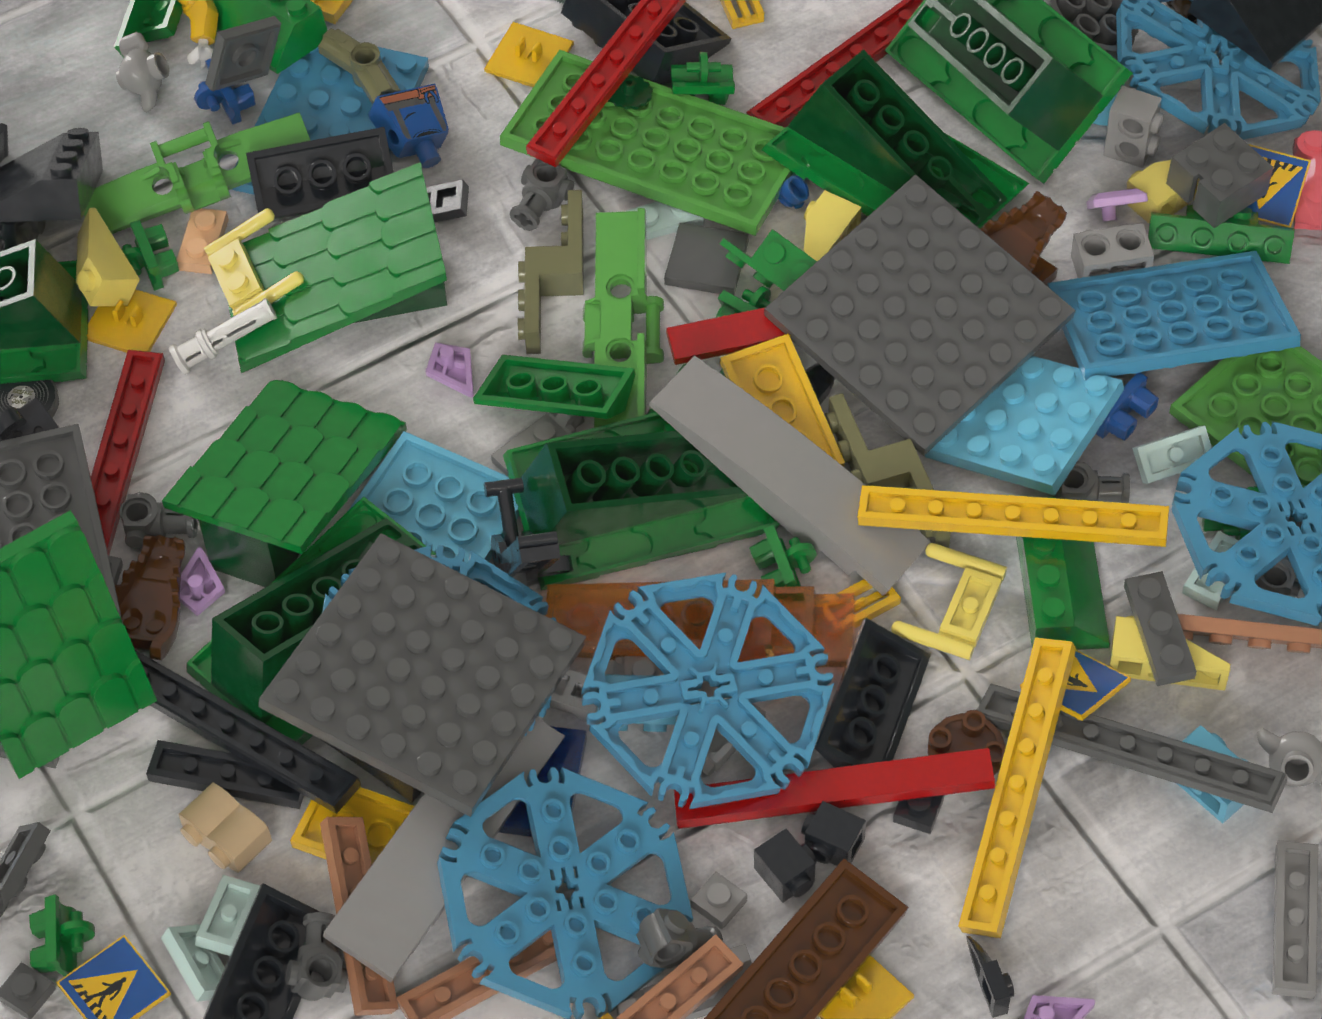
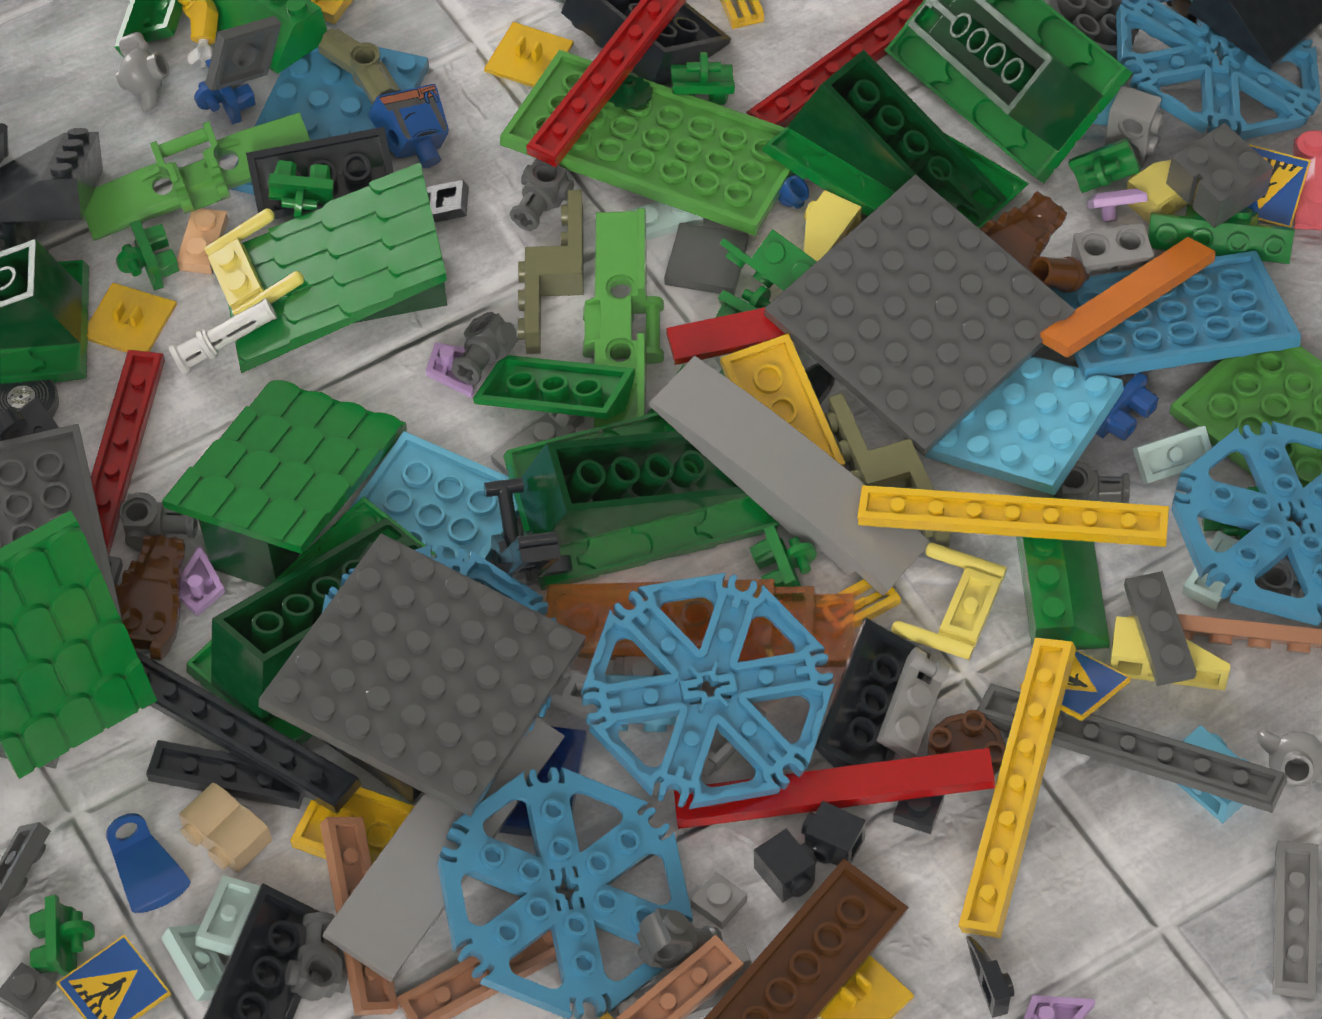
light yellow slope [76,208,140,306] -> none
none -> blue piece [106,813,191,913]
none -> green hips [268,160,334,219]
none -> dark grey connector [451,312,519,385]
none -> light grey plate [876,647,950,758]
none -> reddish brown piece [1030,256,1089,293]
none -> orange tile [1040,237,1215,358]
none -> green hips [1068,137,1141,193]

